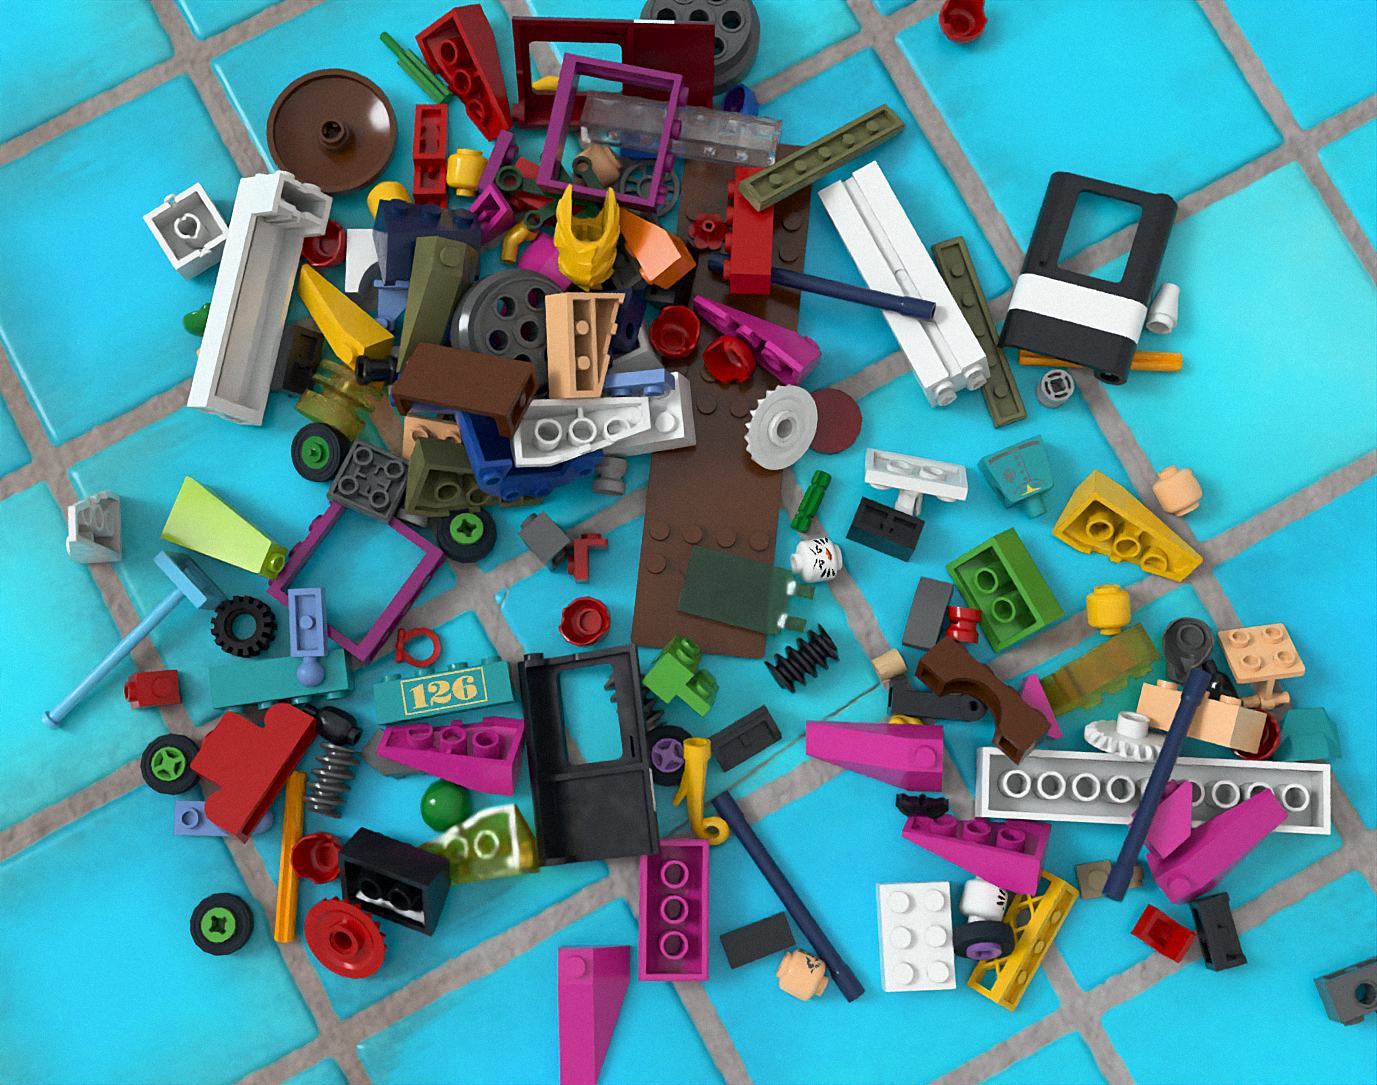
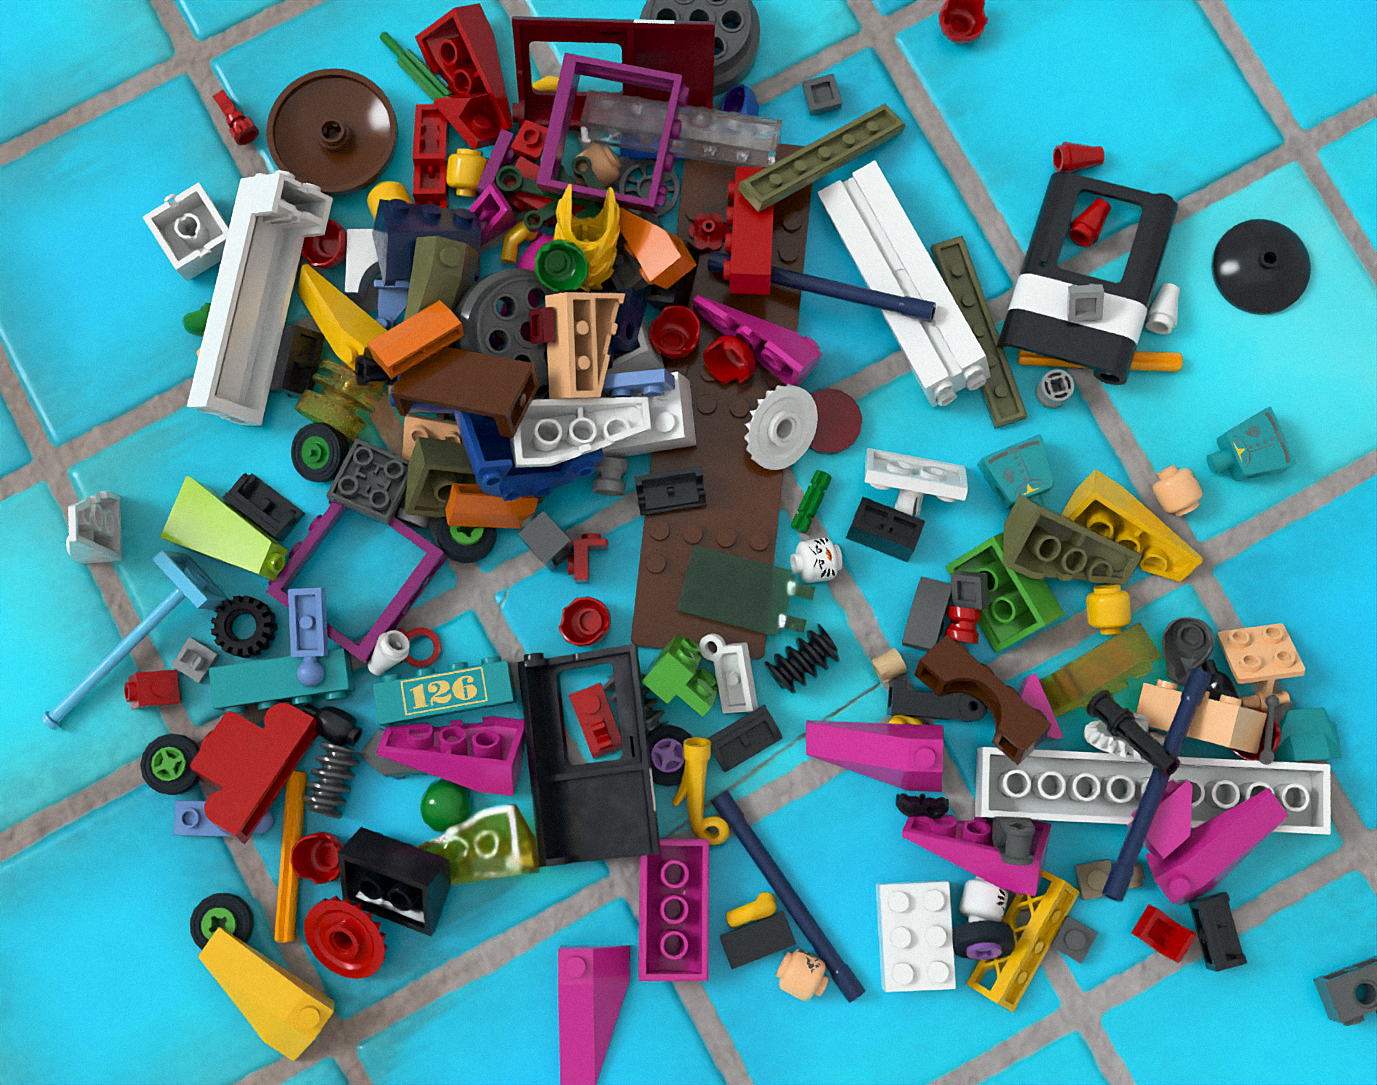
none -> light grey tile [171,637,221,684]
none -> yellow wedge [198,926,335,1061]
none -> red piece [212,90,259,146]
none -> black hinge [222,473,305,542]
none -> orange piece [367,300,464,379]
none -> white cone [367,630,409,676]
none -> red slope [433,93,499,150]
none -> orange piece [445,483,539,529]
none -> red bracket [511,119,548,164]
none -> dark red tile [529,307,555,344]
none -> green hair [534,239,588,293]
none -> red plate [569,683,622,759]
none -> black hinge [634,466,707,516]
none -> white hinge [699,633,758,714]
none -> yellow arm [726,892,777,928]
none -> dark grey plate [802,74,842,116]
none -> dark grey plate [951,570,989,610]
none -> dark grey piece [992,816,1035,866]
none -> olive wedge [1003,494,1143,585]
none -> dark grey plate [1050,916,1098,964]
none -> red cone [1053,141,1104,173]
none -> light grey tile [1067,284,1104,322]
none -> red cone [1068,198,1112,247]
none -> black pin [1086,690,1180,777]
none -> teal torso [1207,406,1296,481]
none -> black dish [1211,219,1311,315]
none -> dark grey hinge [1259,695,1279,765]

